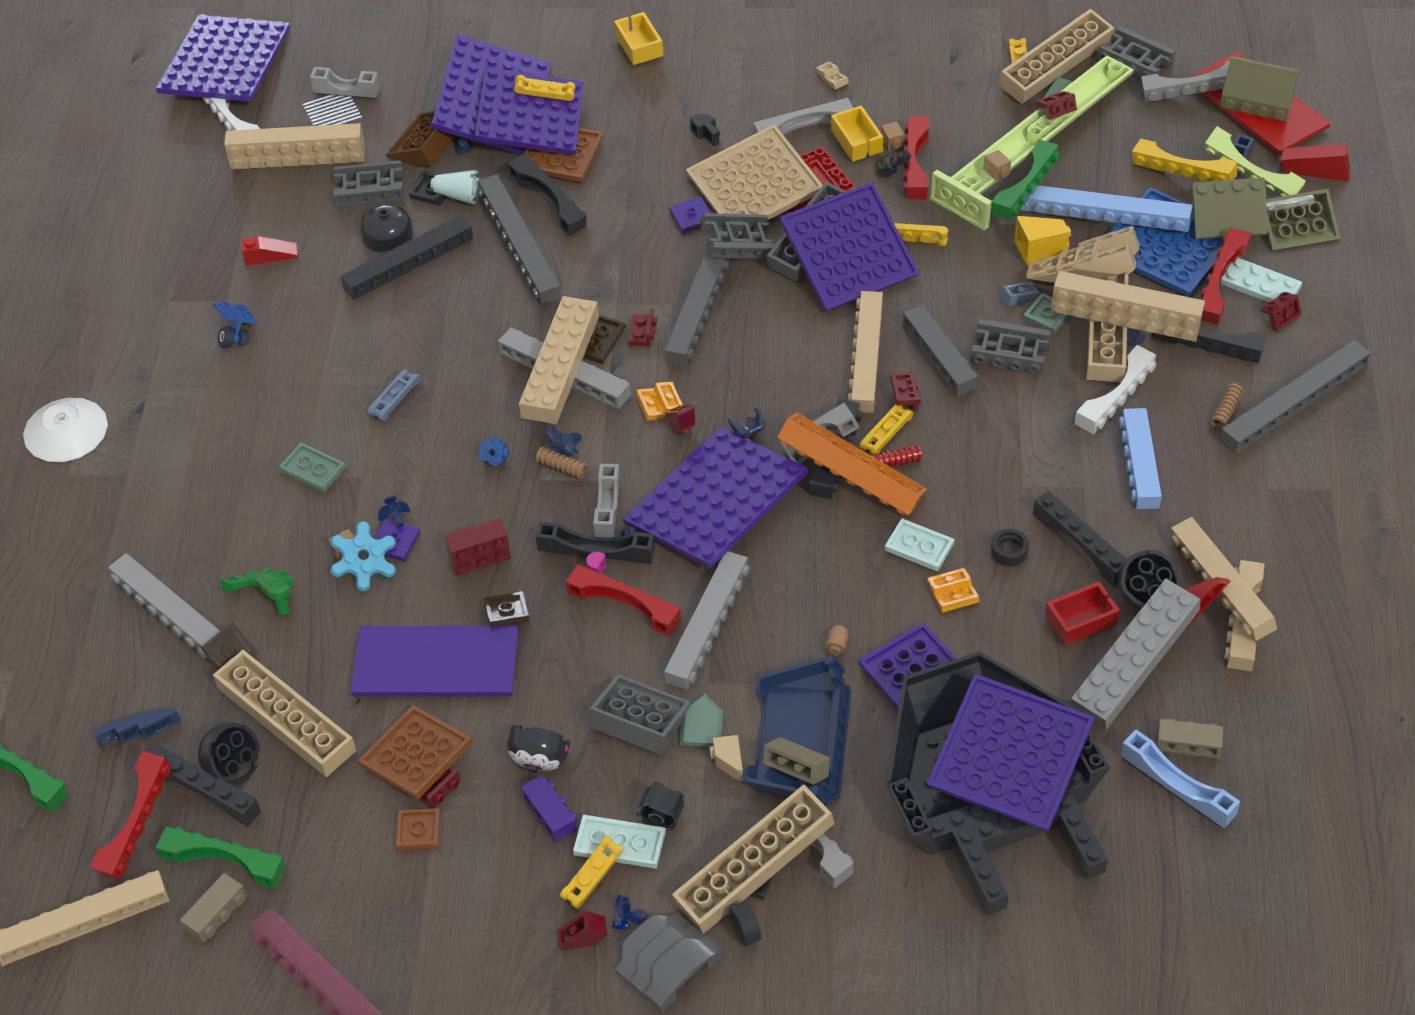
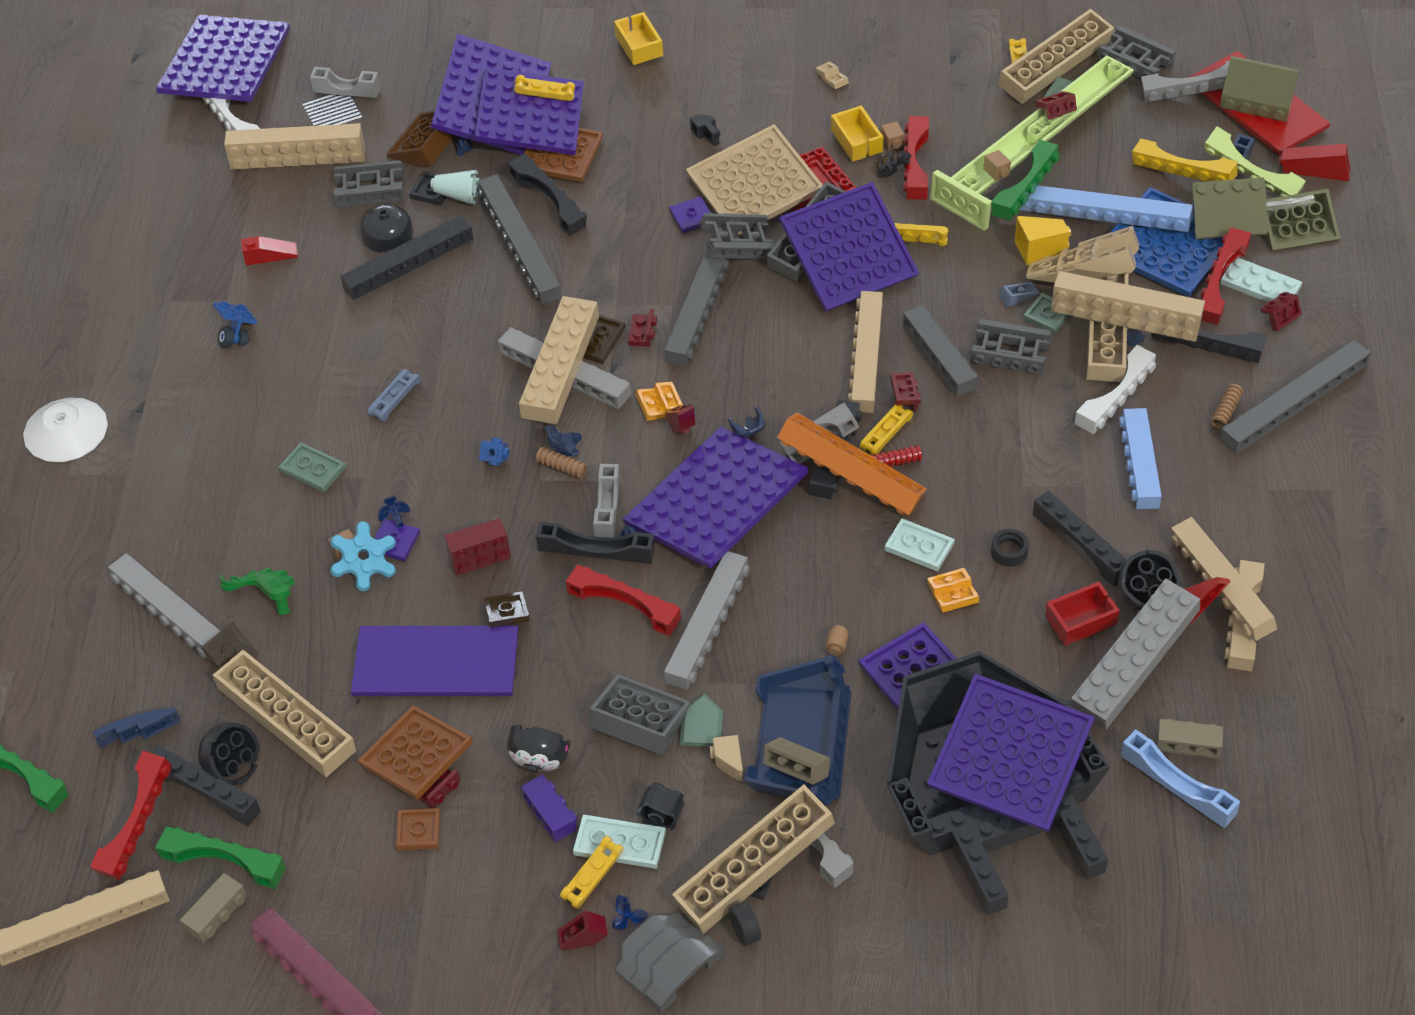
dark pink brick [586,552,606,574] -> none
light grey arch [753,98,853,135] -> none

